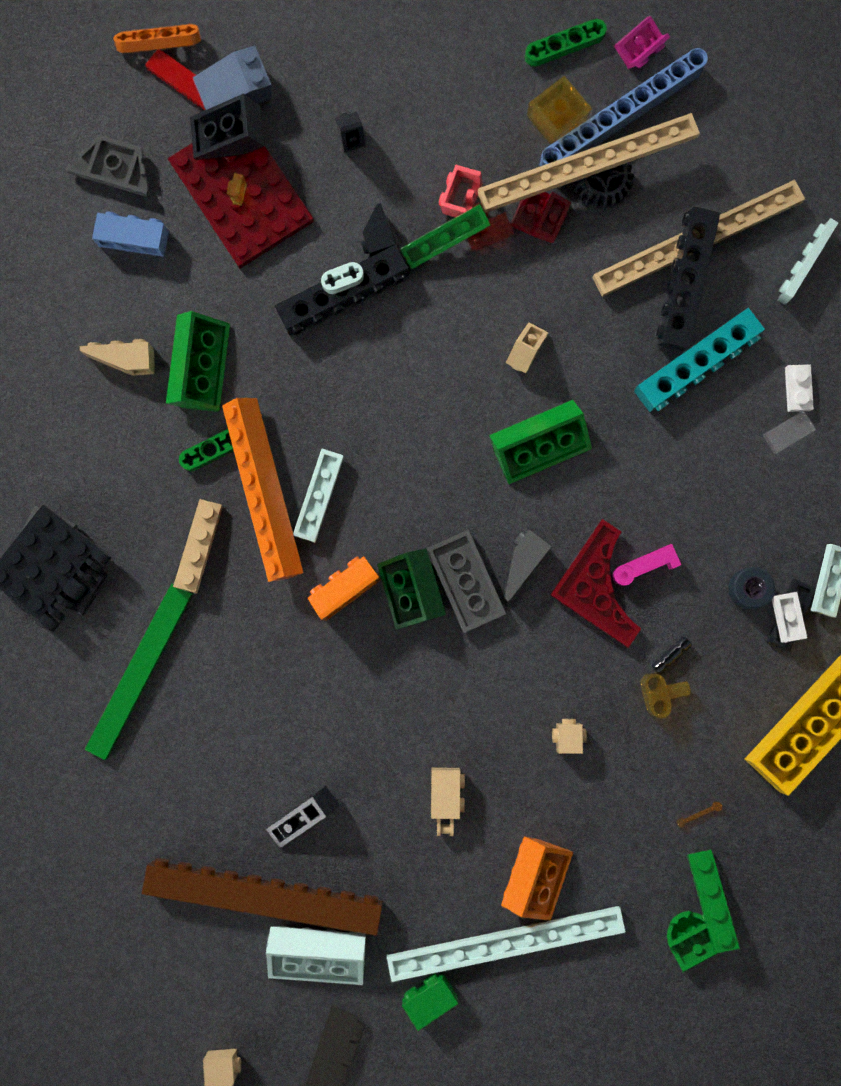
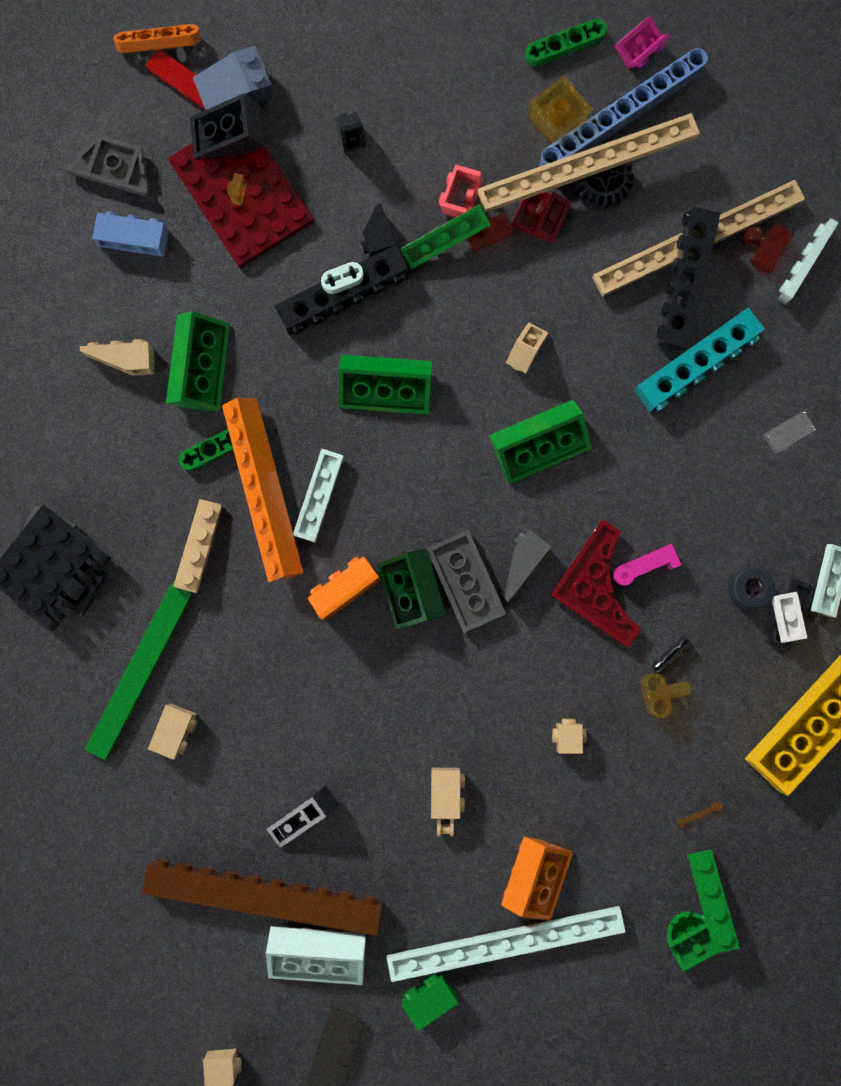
white plate [785,365,813,412] -> none
none -> tan brick [148,704,197,760]
none -> green slope [338,355,432,414]
none -> clear red plate [744,222,794,274]

